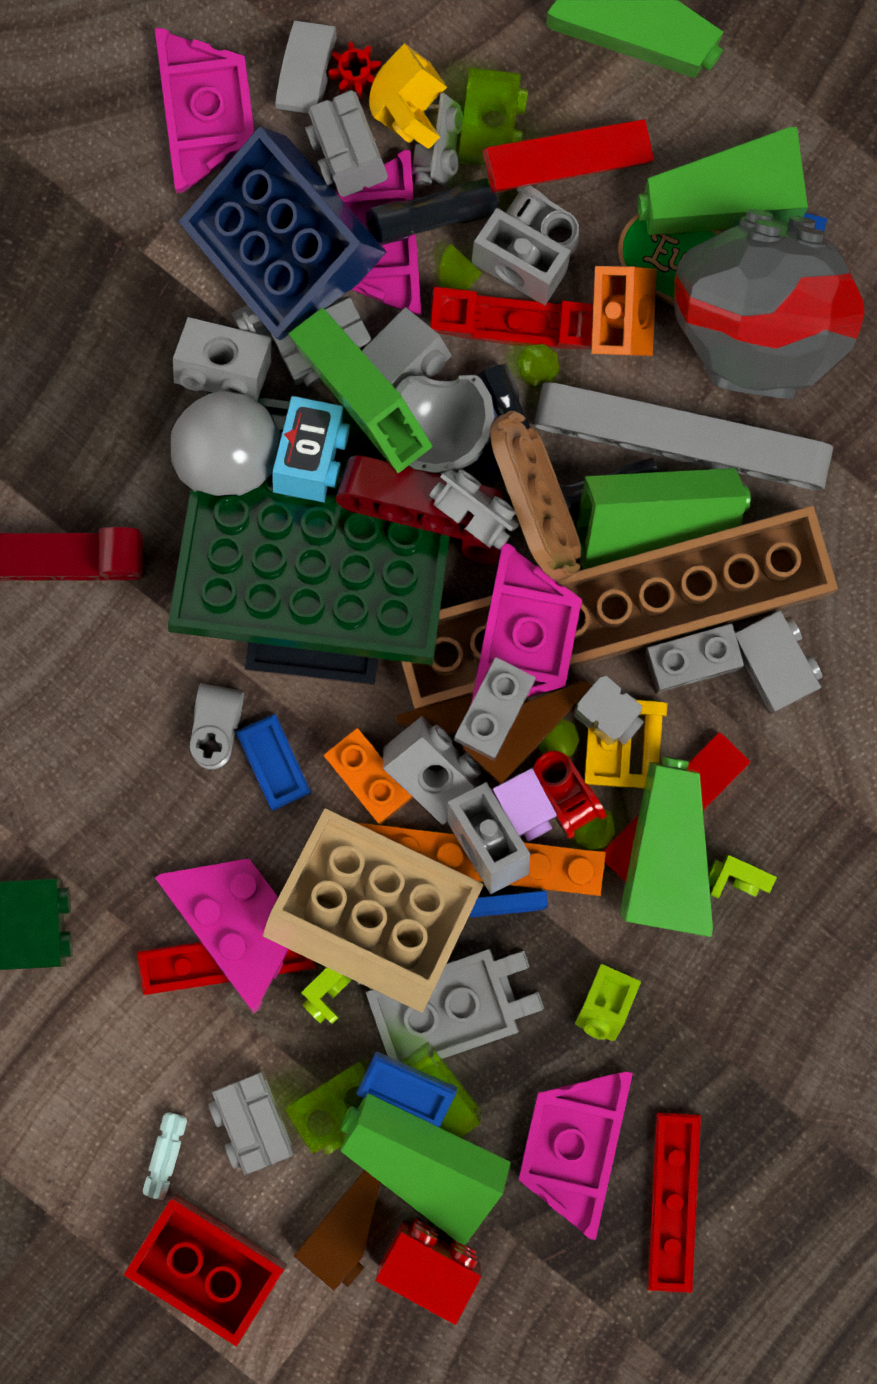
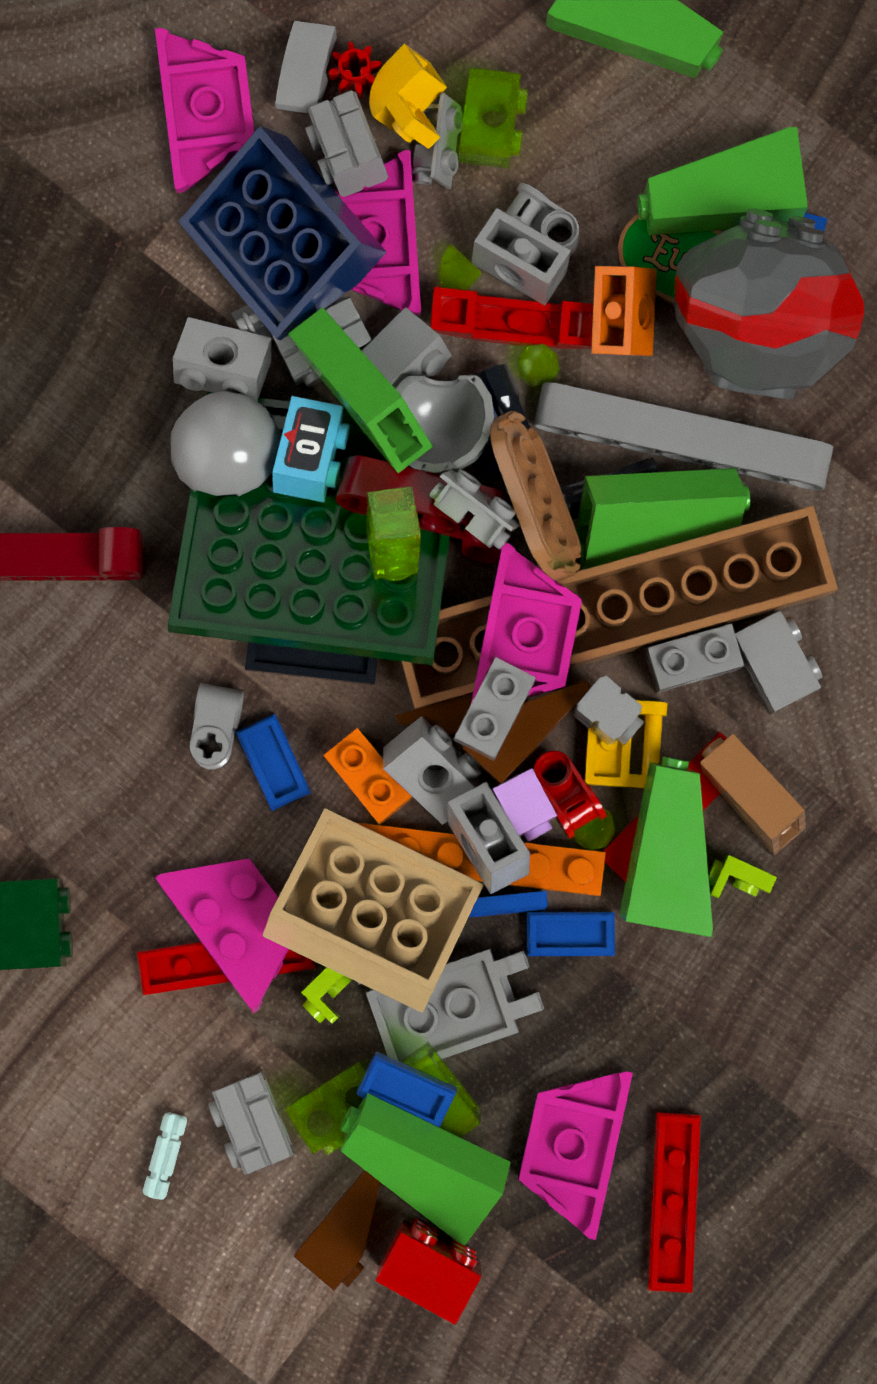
red brick [123,1194,287,1347] -> none
black axle [365,178,498,245] -> none
red tile [482,119,655,193] -> none
clear neon green tile [538,719,579,757] -> none
lime bracket [575,964,641,1041] -> none
none -> clear neon green brick [366,486,421,581]
none -> blue tile [527,912,615,956]
none -> medium nougat slope [700,734,806,856]

